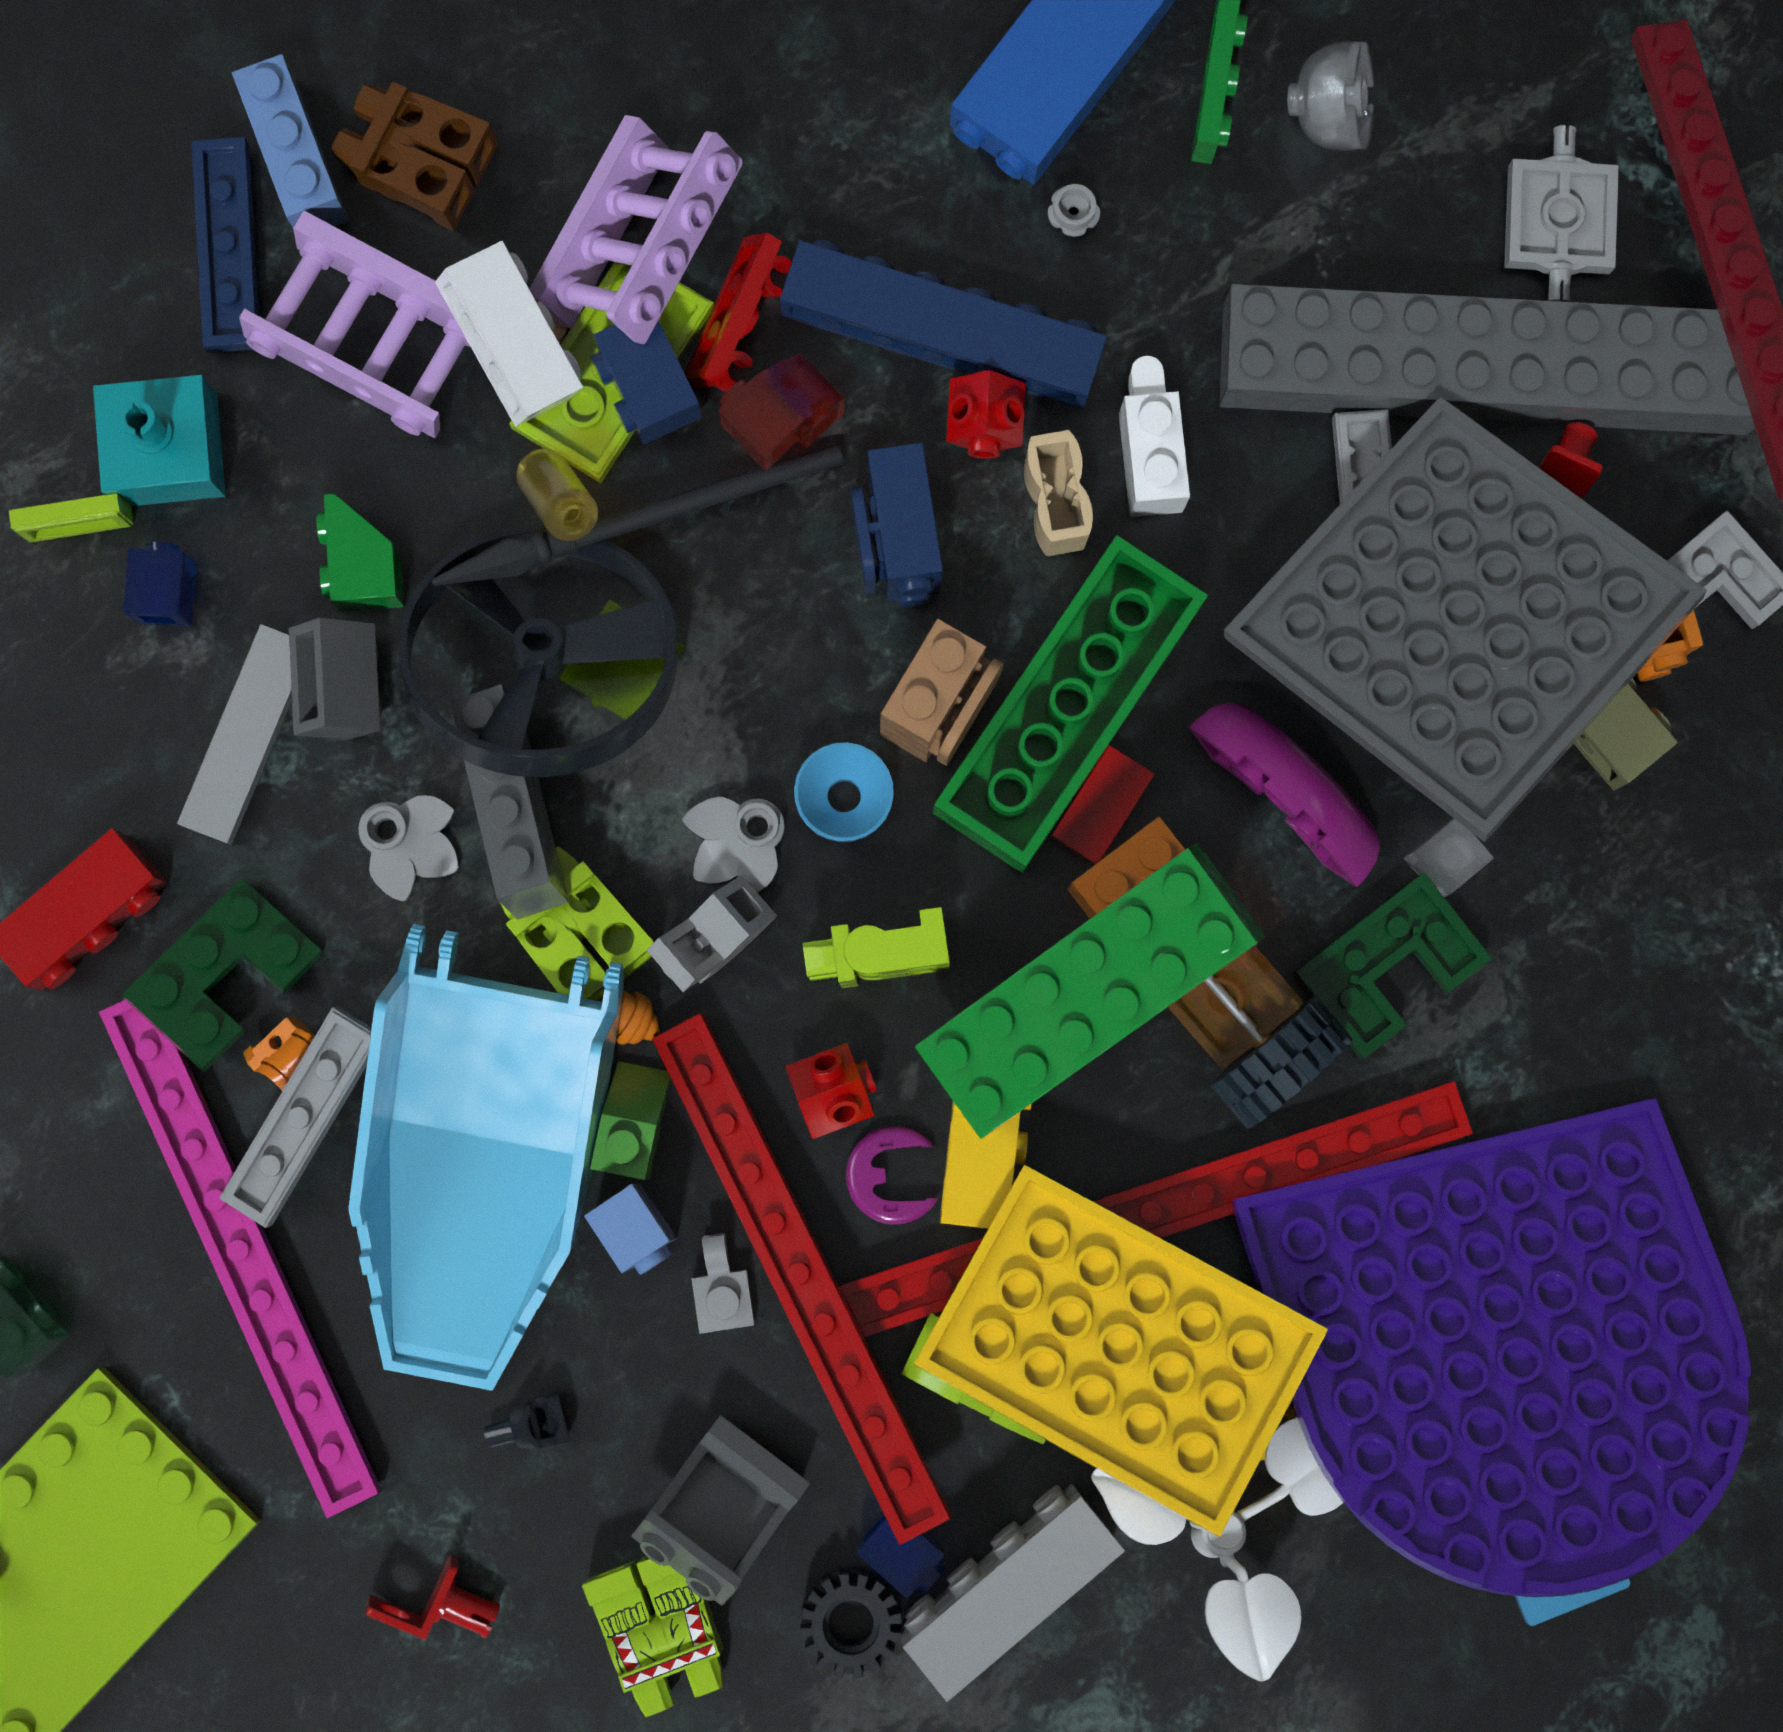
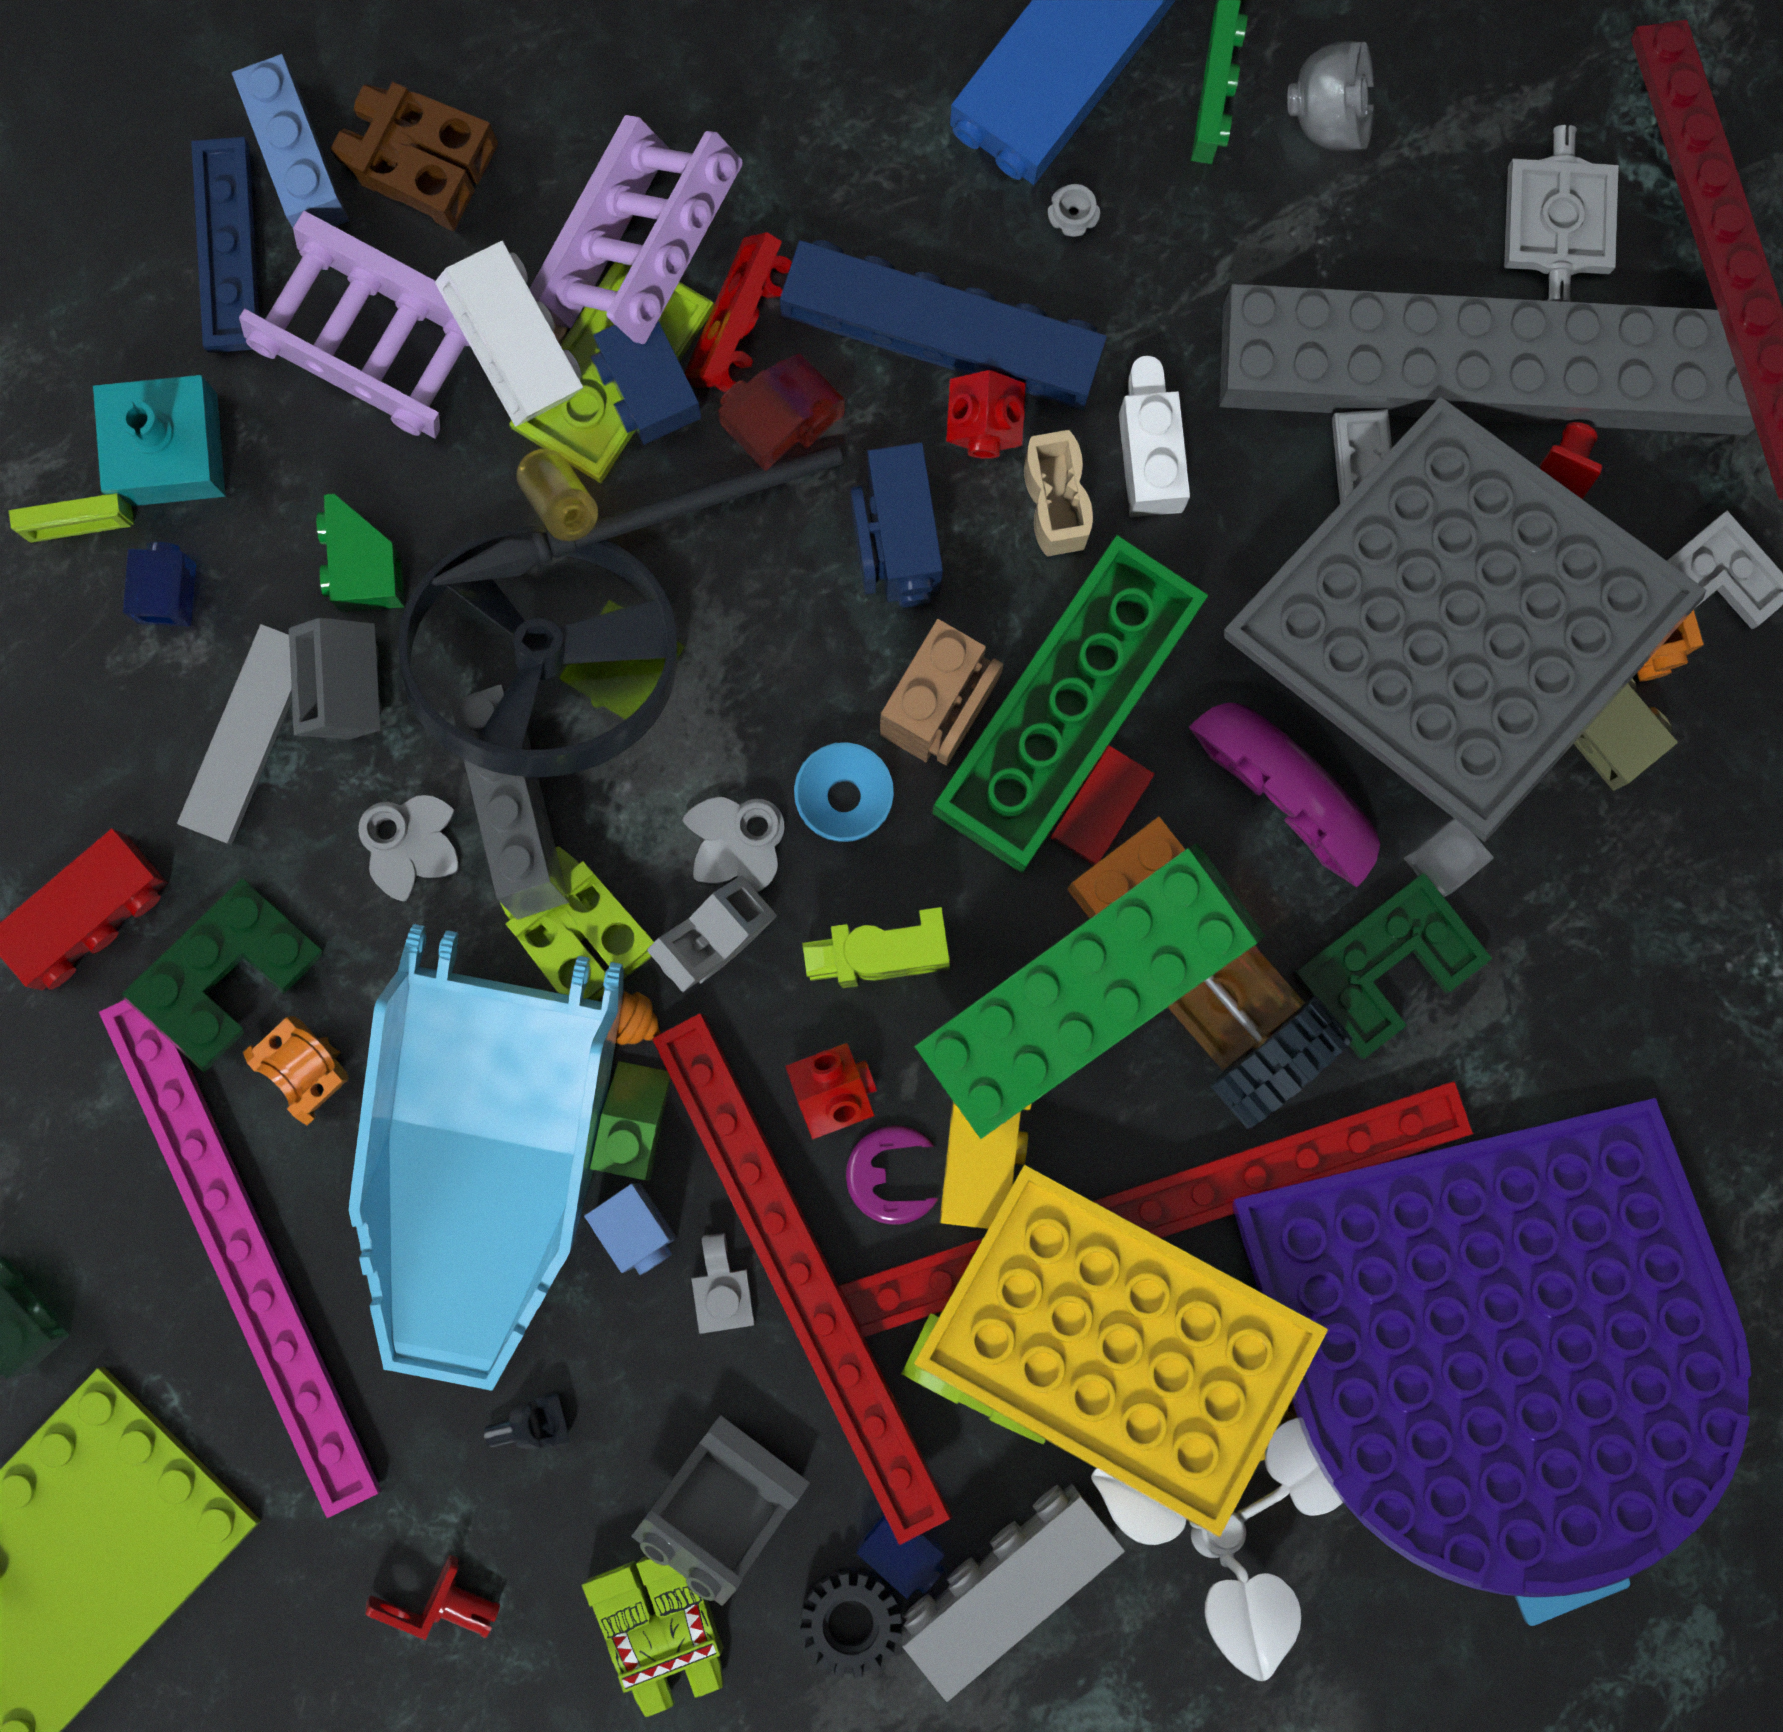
light grey tile [219,1007,372,1228] -> none

